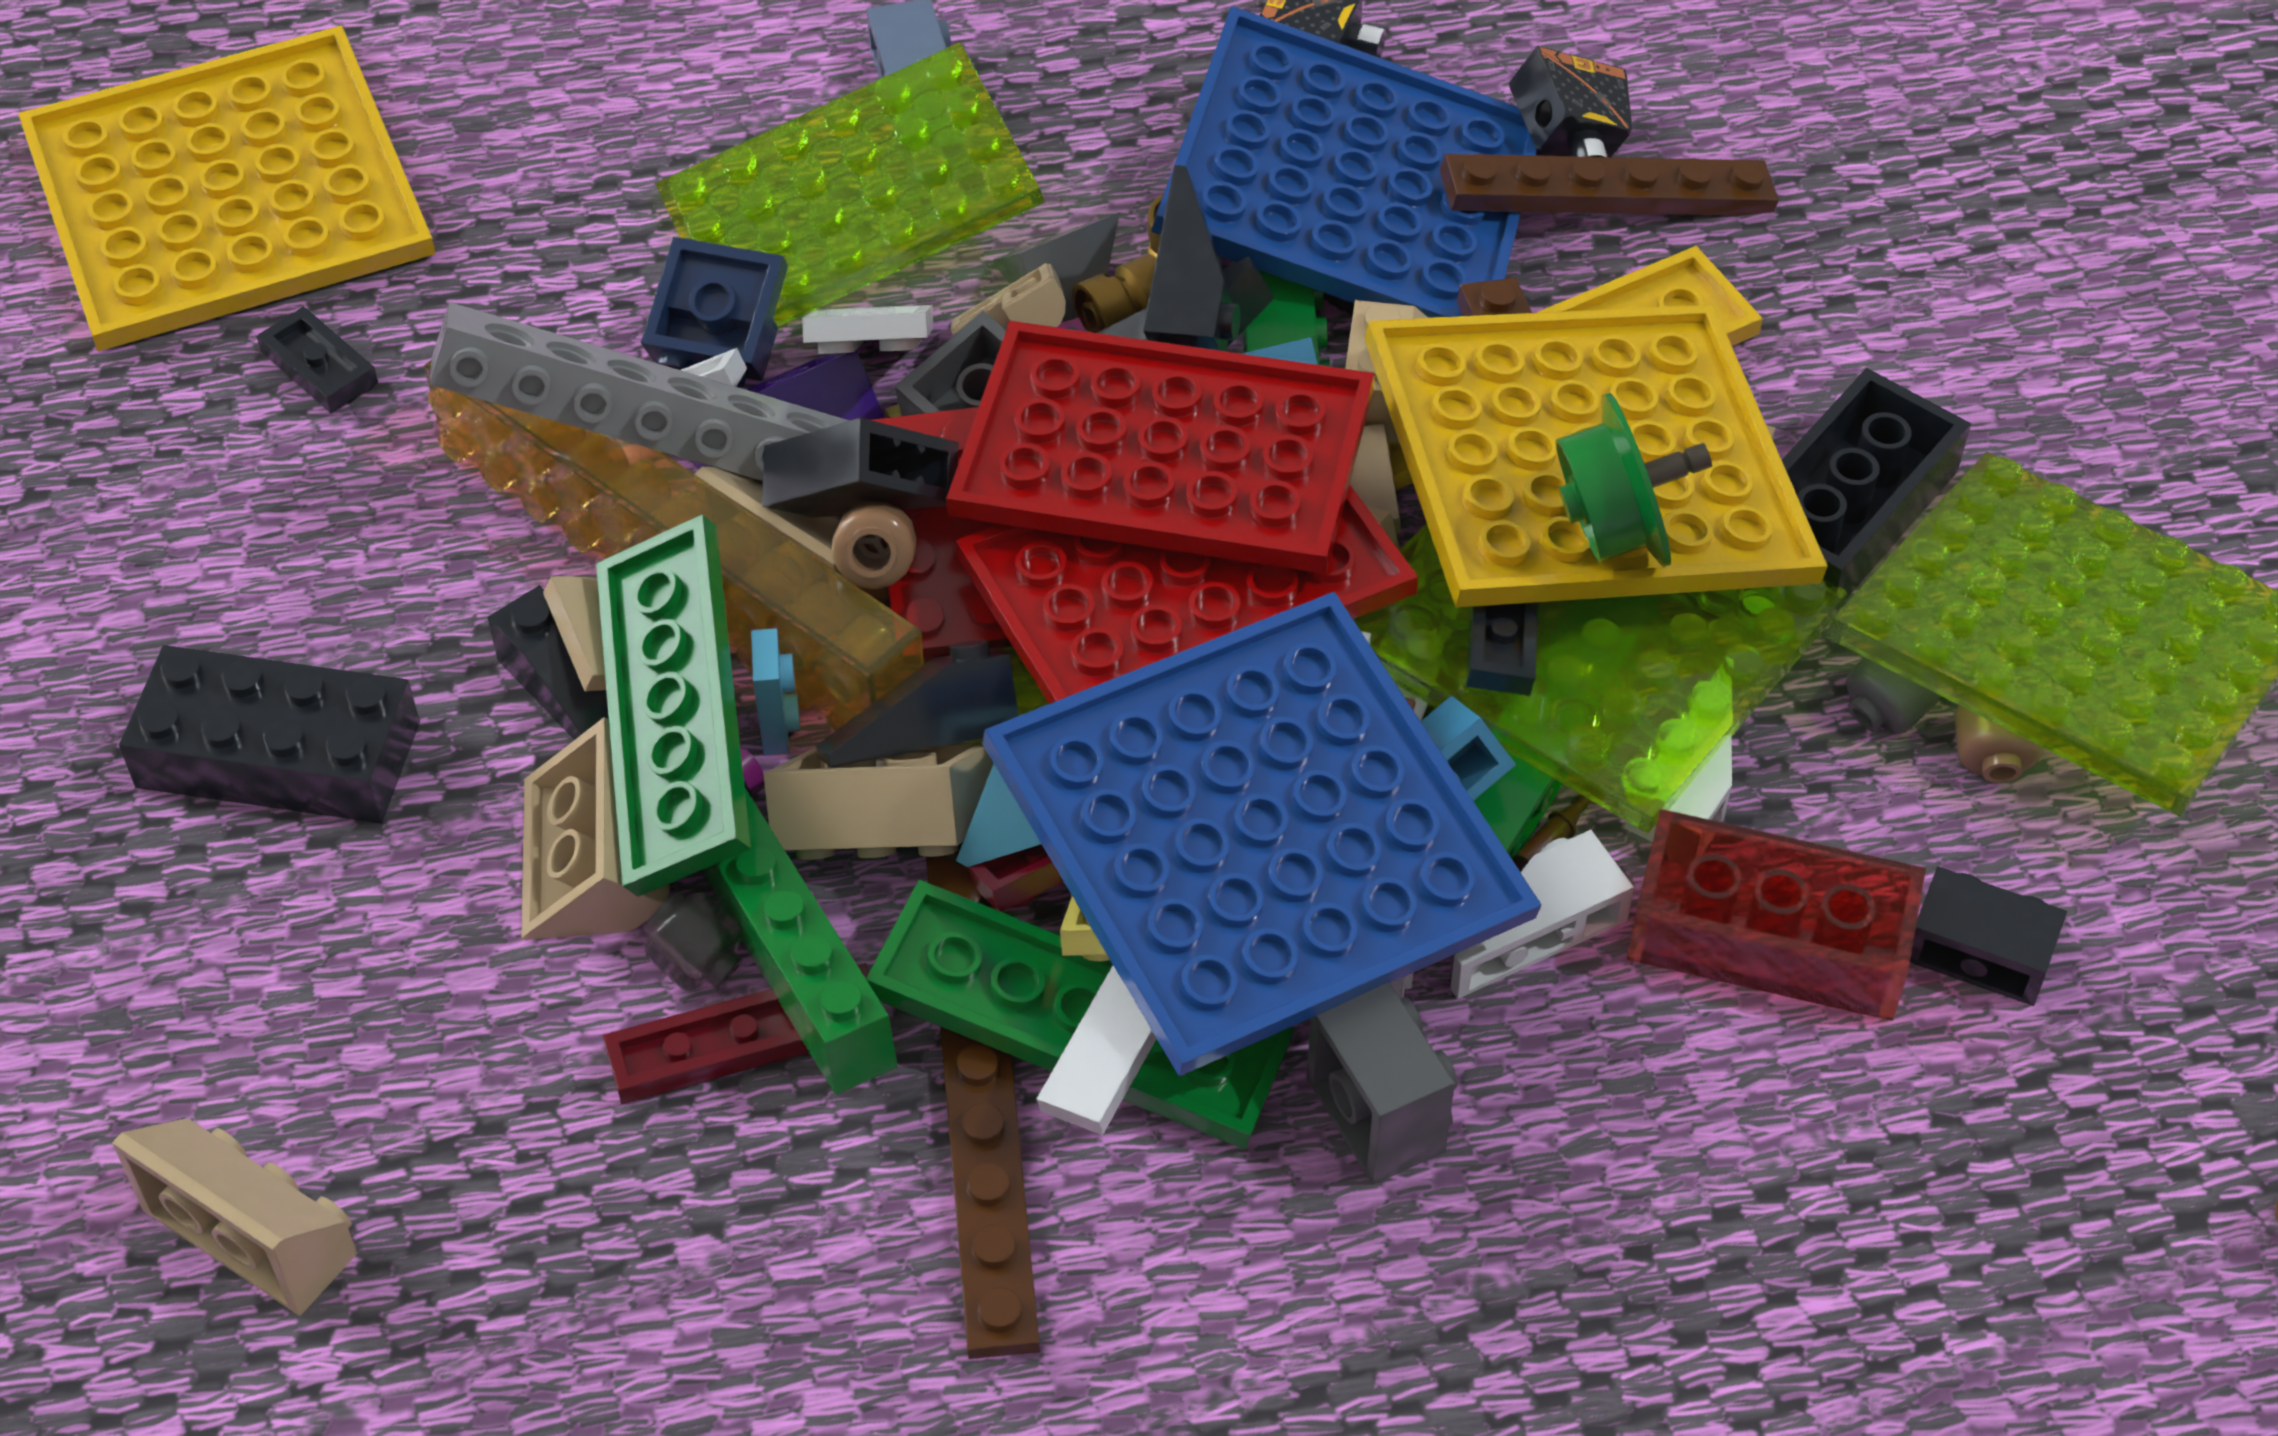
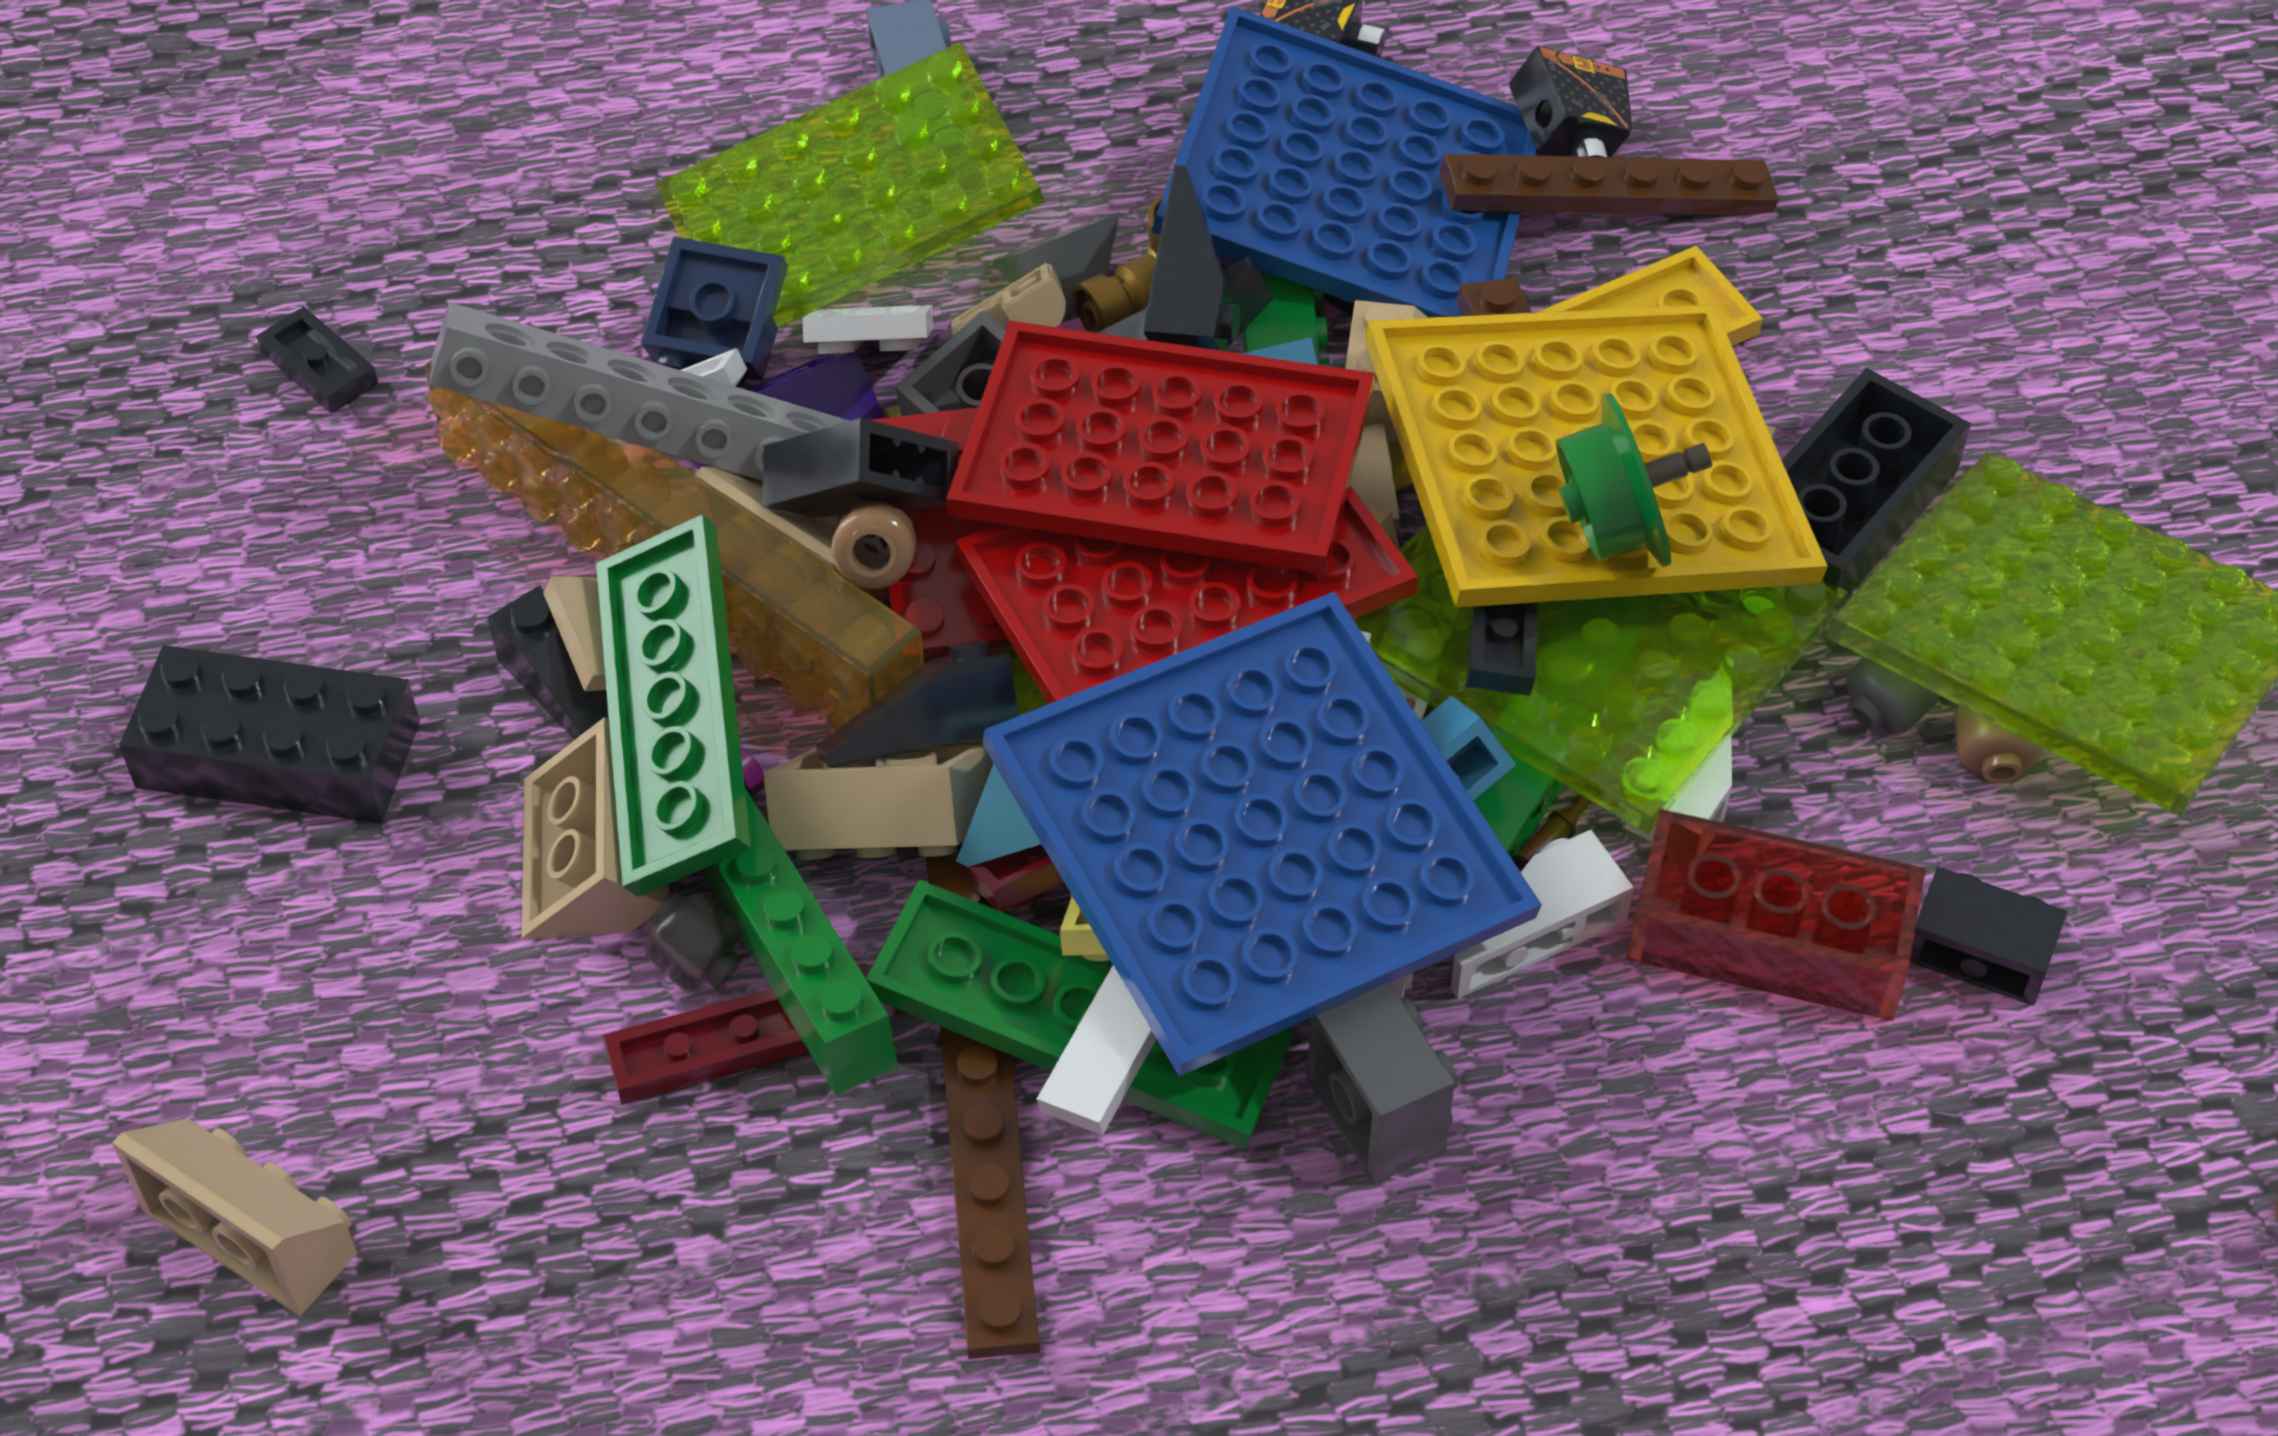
yellow plate [18,25,436,352] -> none
medium azure plate [751,628,801,756] -> none

